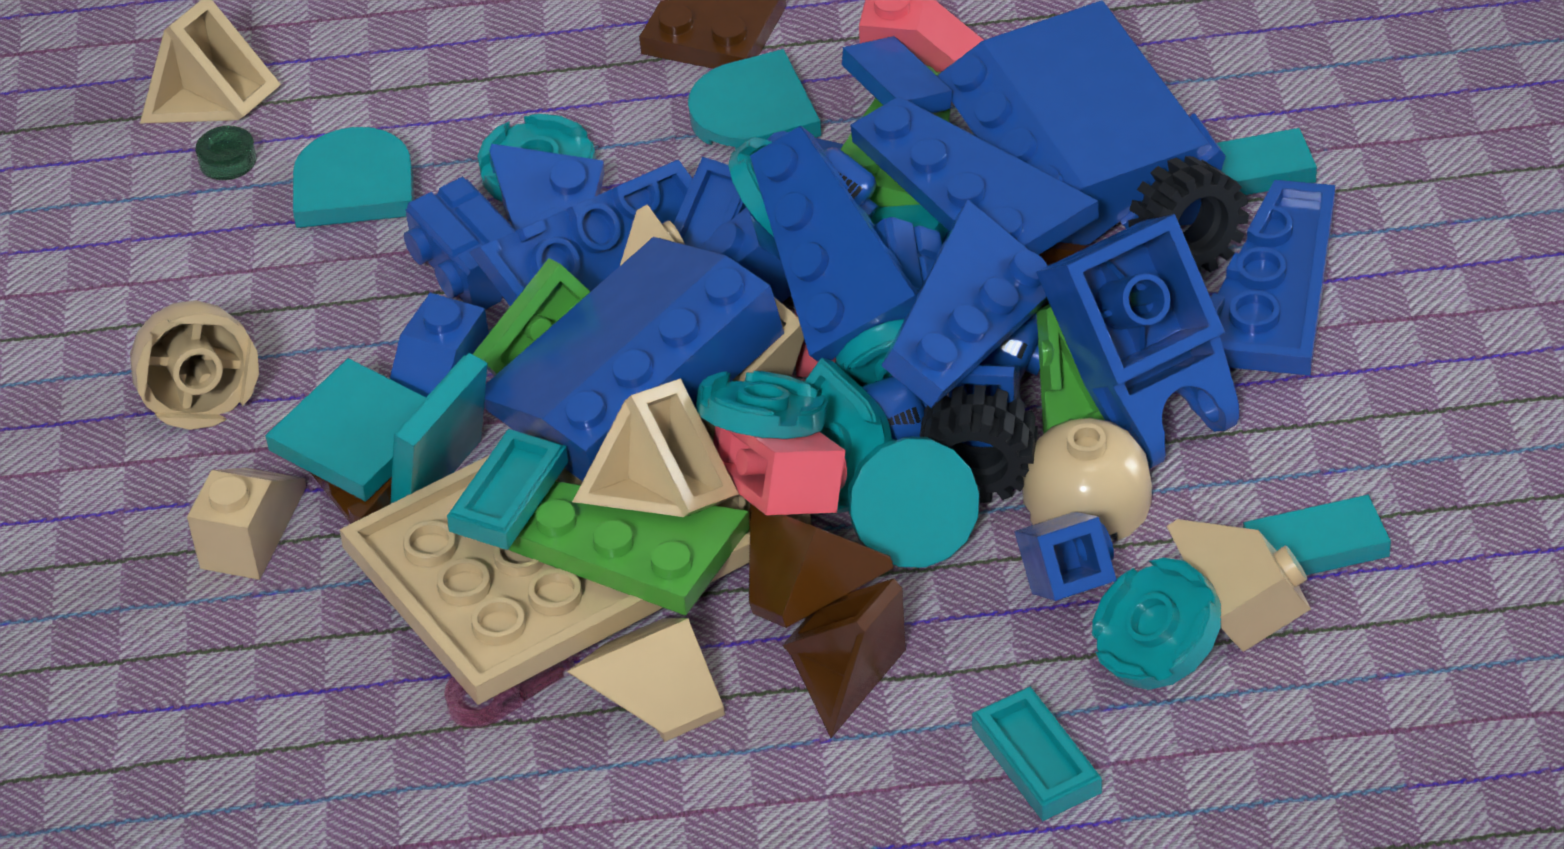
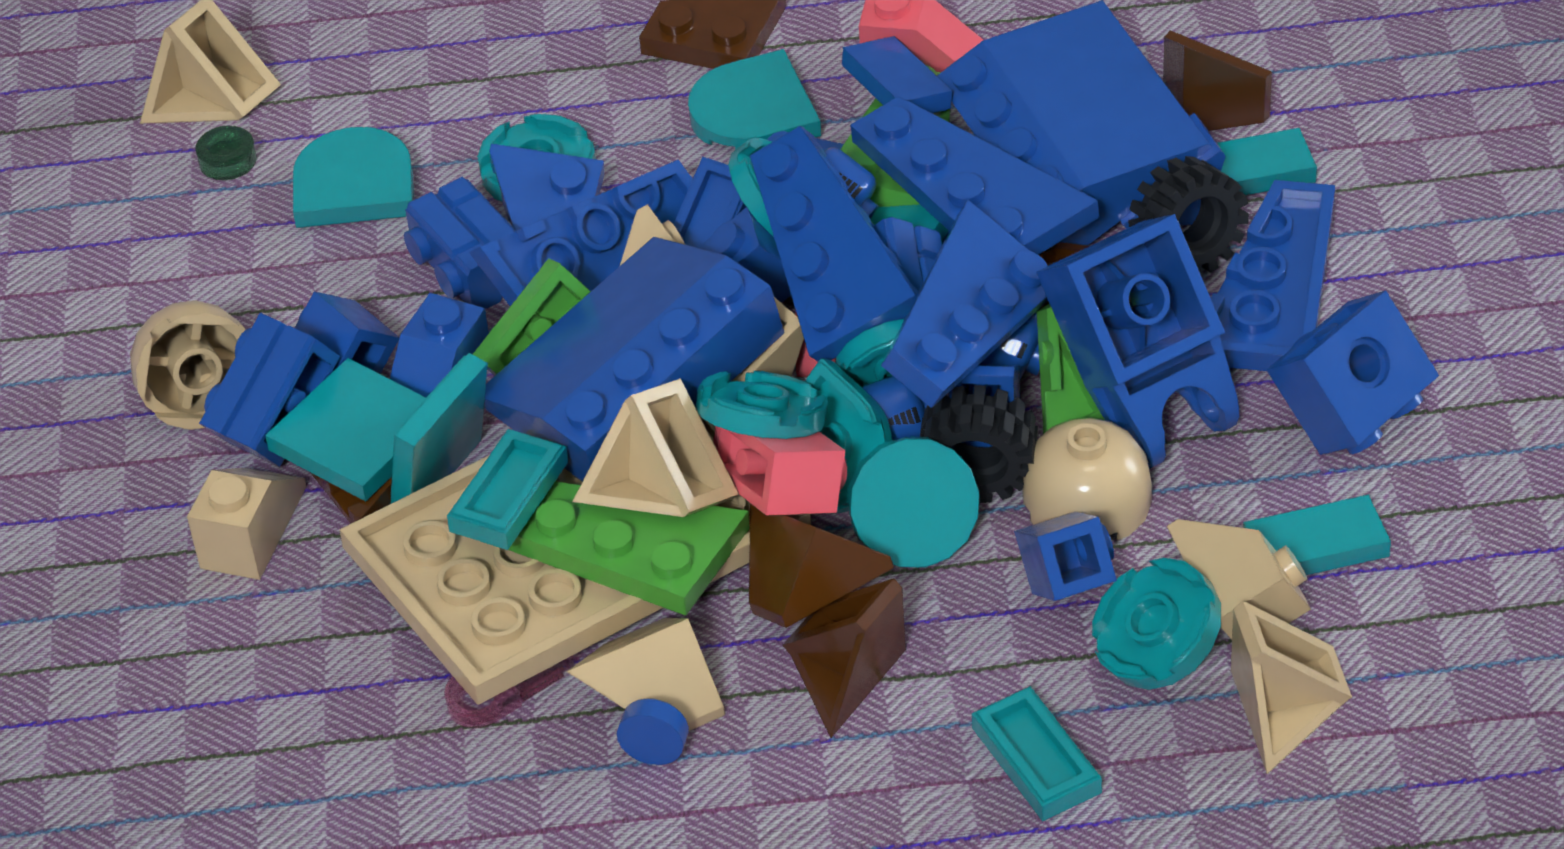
none -> blue brick [199,313,340,467]
none -> blue brick [295,291,400,374]
none -> blue tile [617,699,689,765]
none -> reddish brown slope [1163,30,1272,131]
none -> tan slope [1231,601,1352,774]
none -> blue brick [1266,290,1439,455]

